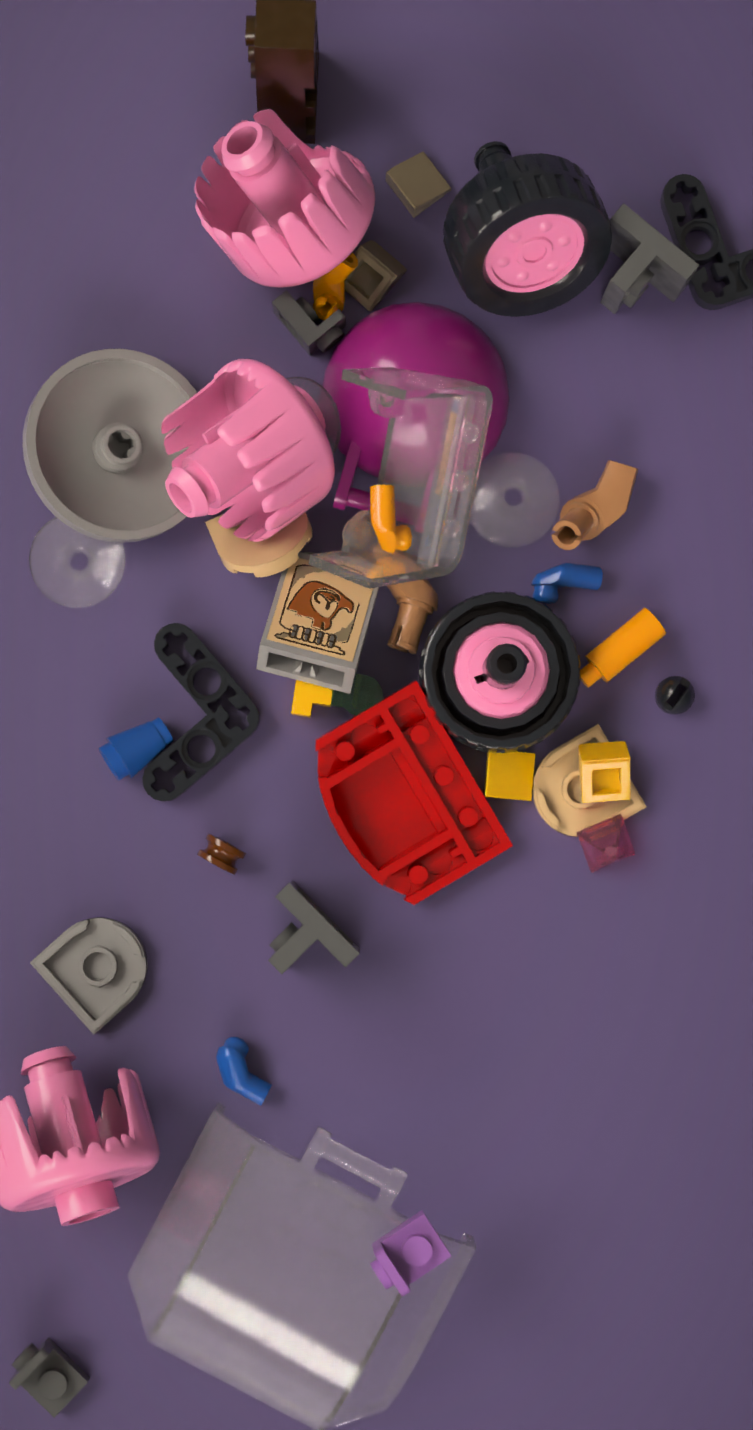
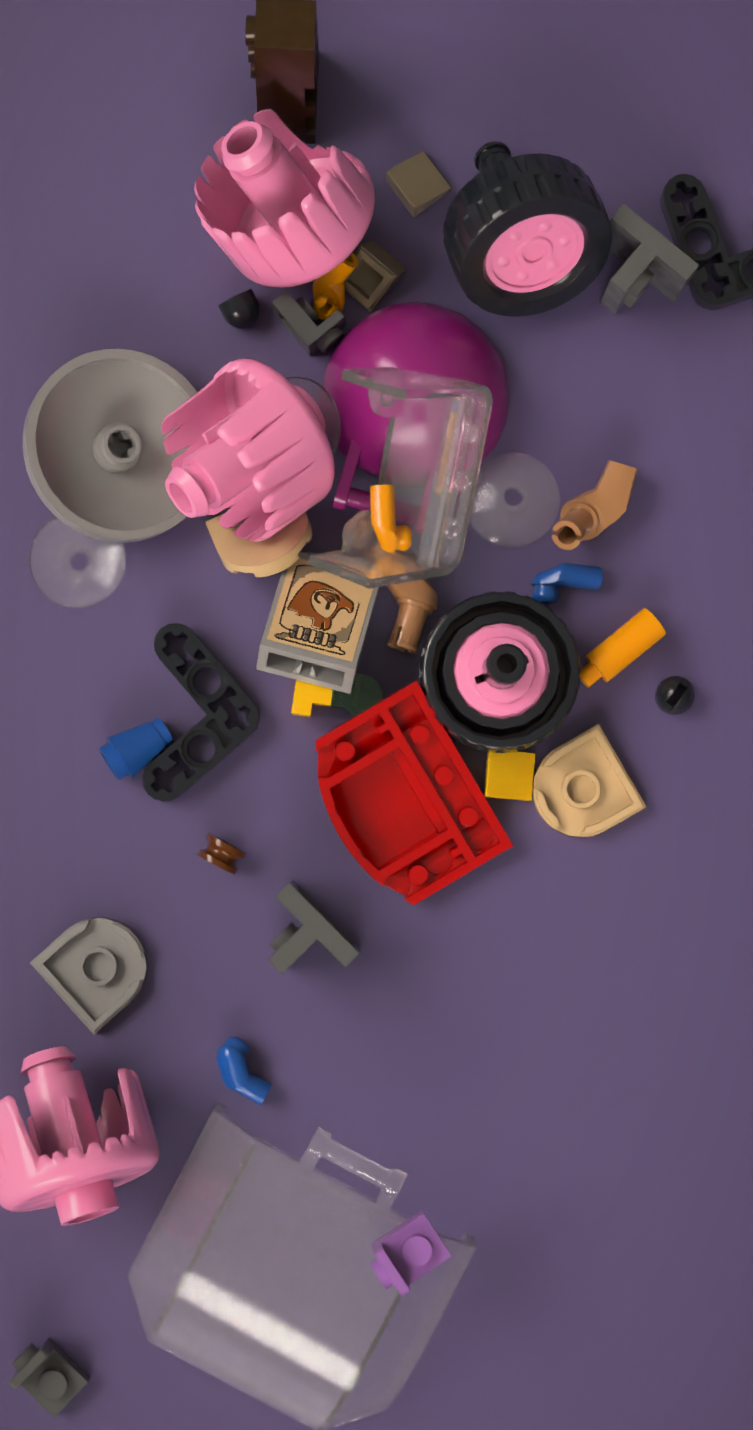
clear pink slope [576,814,635,873] -> none
yellow slope [578,741,630,803] -> none
none -> black hinge [218,289,260,329]

